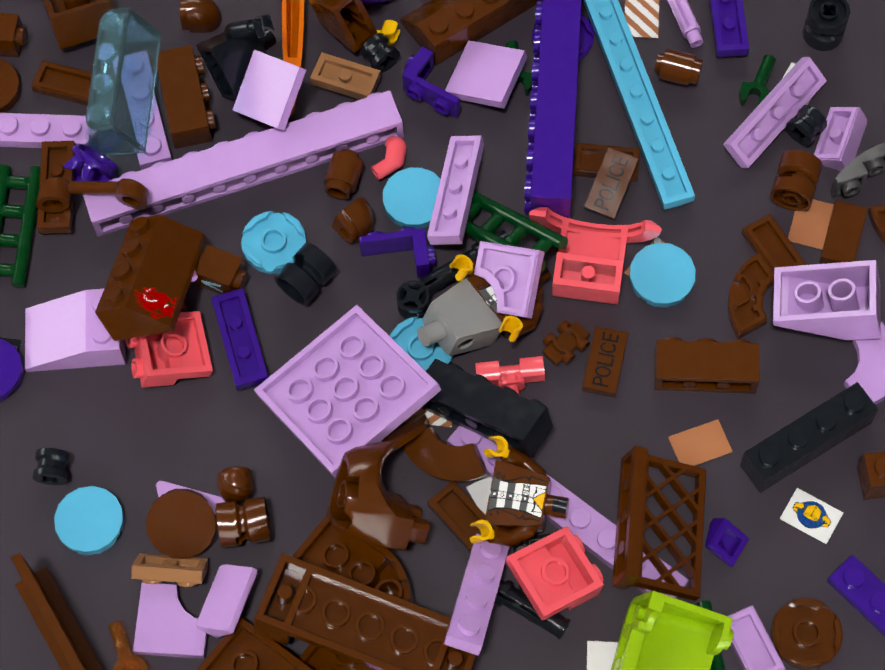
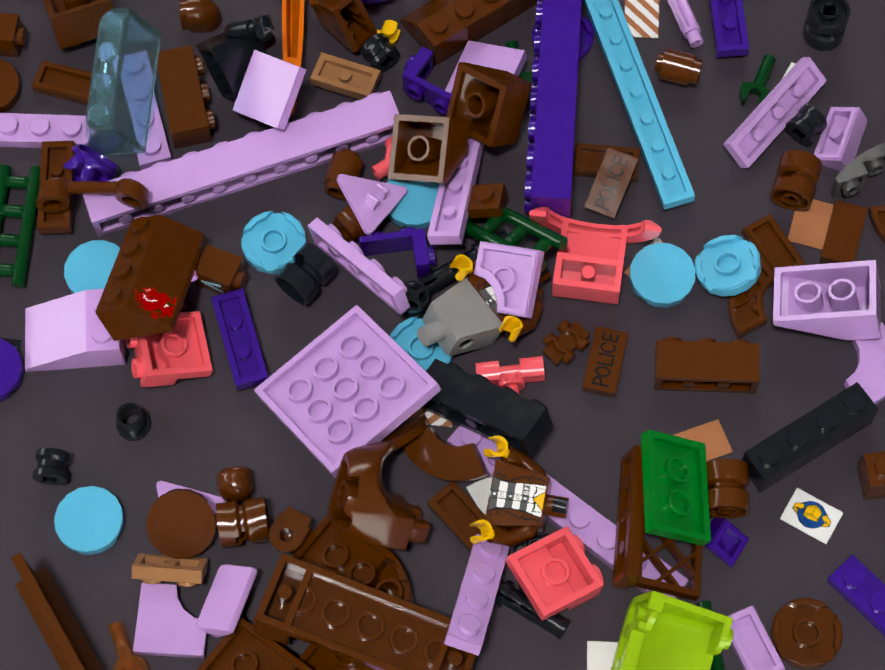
none -> medium azure tile [64,240,120,294]
none -> black piece [116,403,151,441]
none -> reddish brown piece [269,506,313,554]
none -> lavender plate [307,218,410,315]
none -> lavender piece [336,174,407,235]
none -> reddish brown slope [388,114,470,184]
none -> reddish brown slope [446,62,532,147]
none -> reddish brown plate [467,183,507,218]
none -> green plate [641,429,711,546]
none -> medium azure tile [695,235,762,297]
none -> reddish brown wheel [706,459,750,519]

